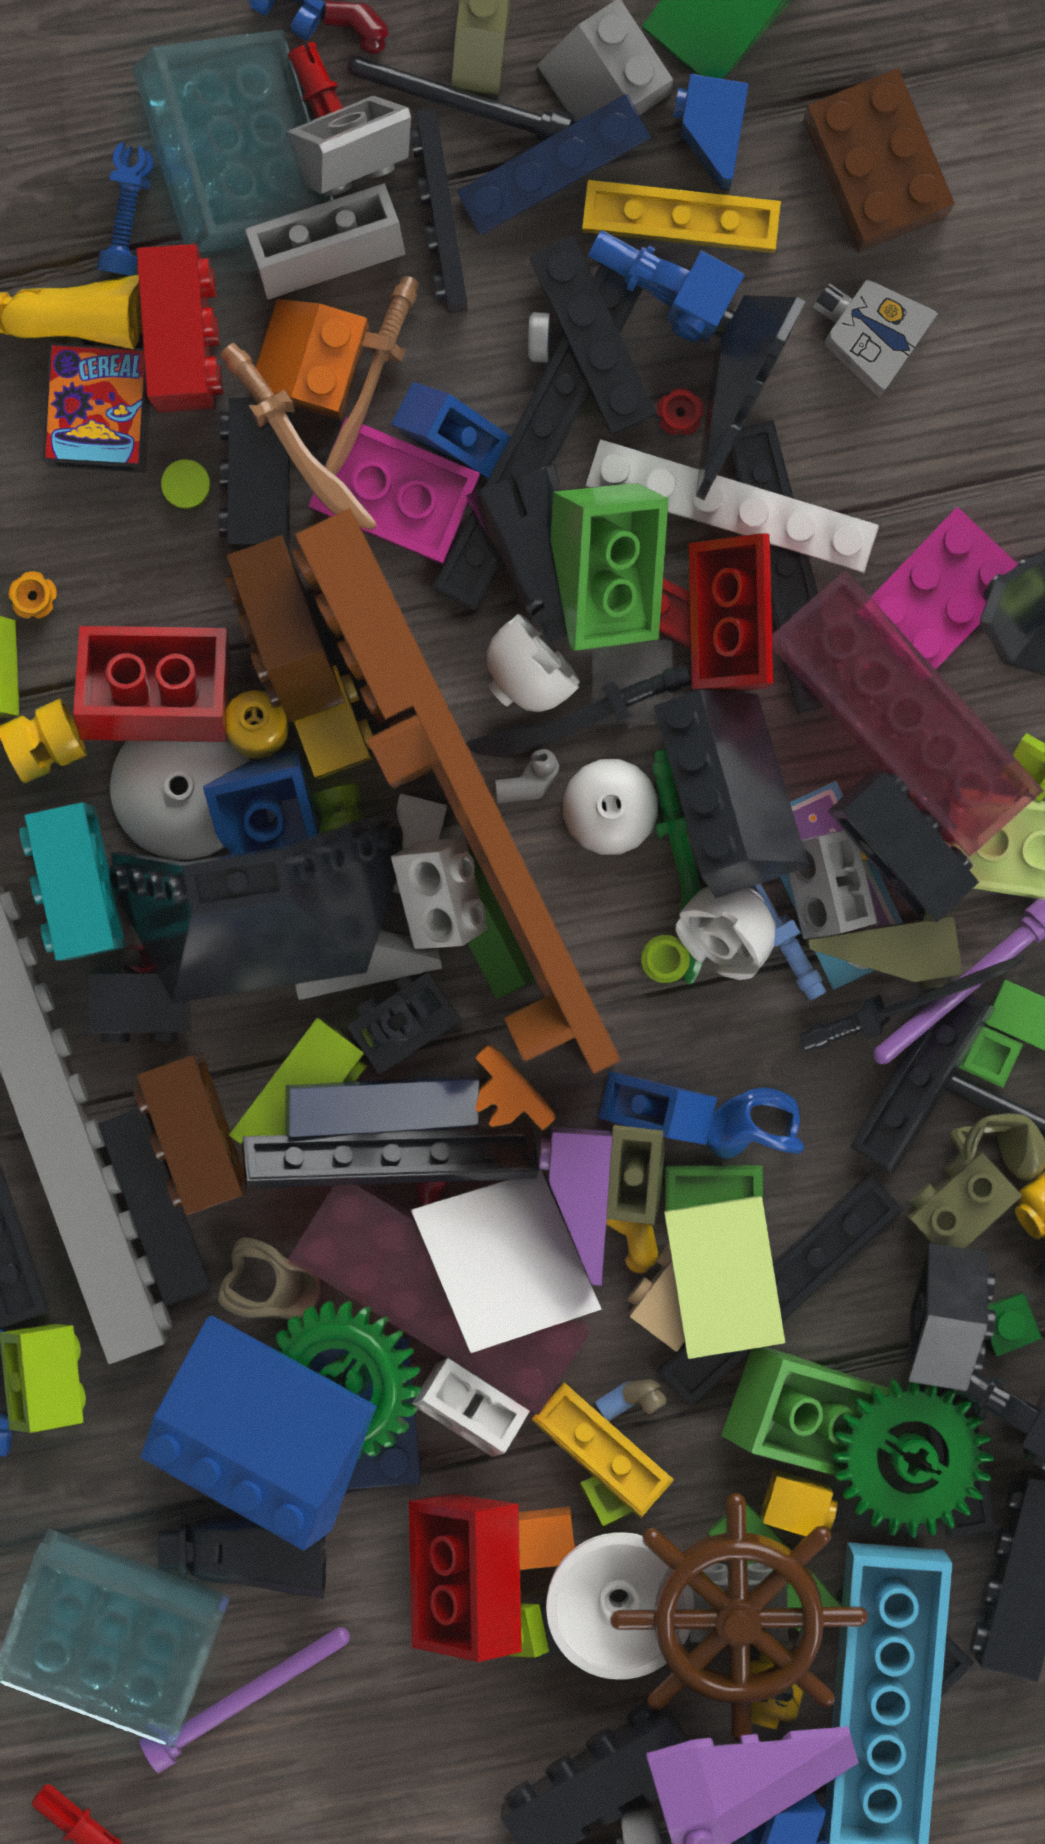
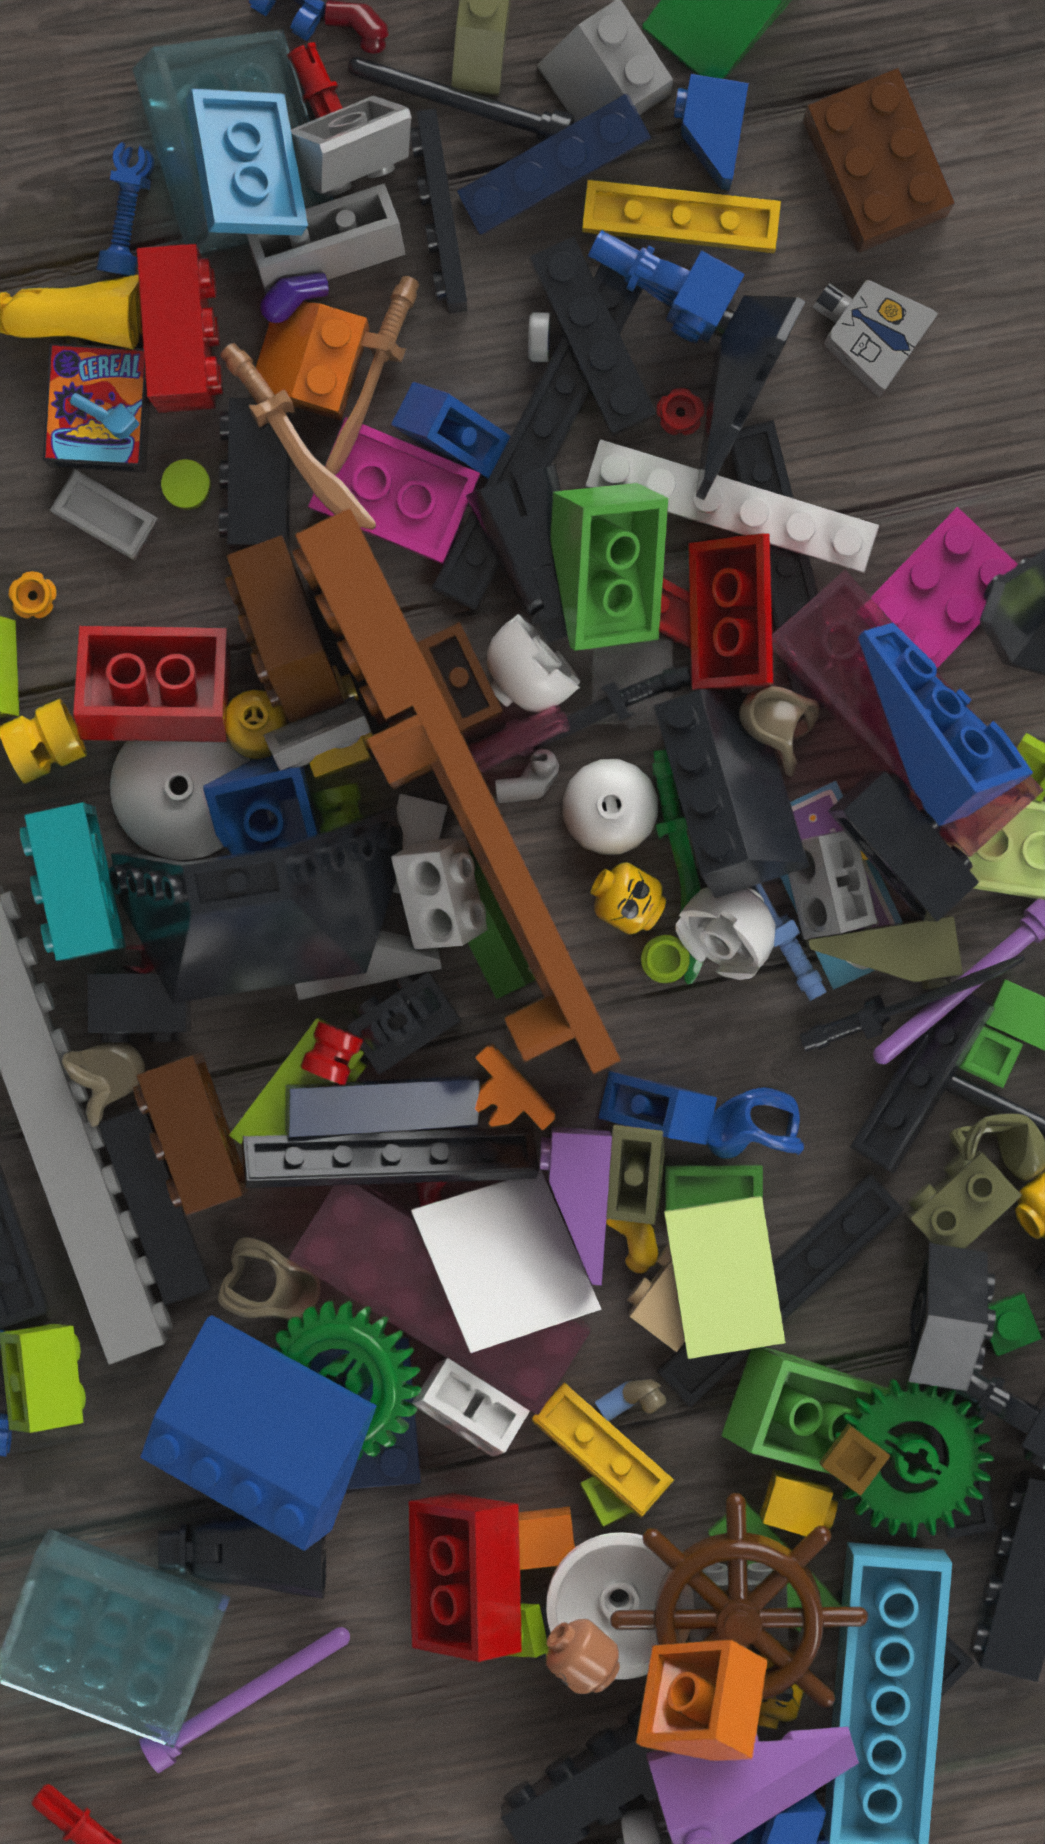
none -> light grey tile [50,469,159,561]
none -> dark tan piece [62,1042,145,1128]
none -> dark azure hand [70,393,140,439]
none -> dark azure plate [186,89,308,235]
none -> dark purple arm [260,272,329,323]
none -> light grey plate [263,696,371,771]
none -> red wheel [300,1021,364,1085]
none -> reddish brown brick [417,622,503,734]
none -> clear pink pin [470,704,570,773]
none -> nougat head [546,1619,620,1694]
none -> yellow head [591,862,666,934]
none -> orange slope [636,1640,767,1761]
none -> dark tan piece [739,686,819,777]
none -> pearl gold plate [819,1423,890,1496]
none -> blue wedge [858,623,1033,826]

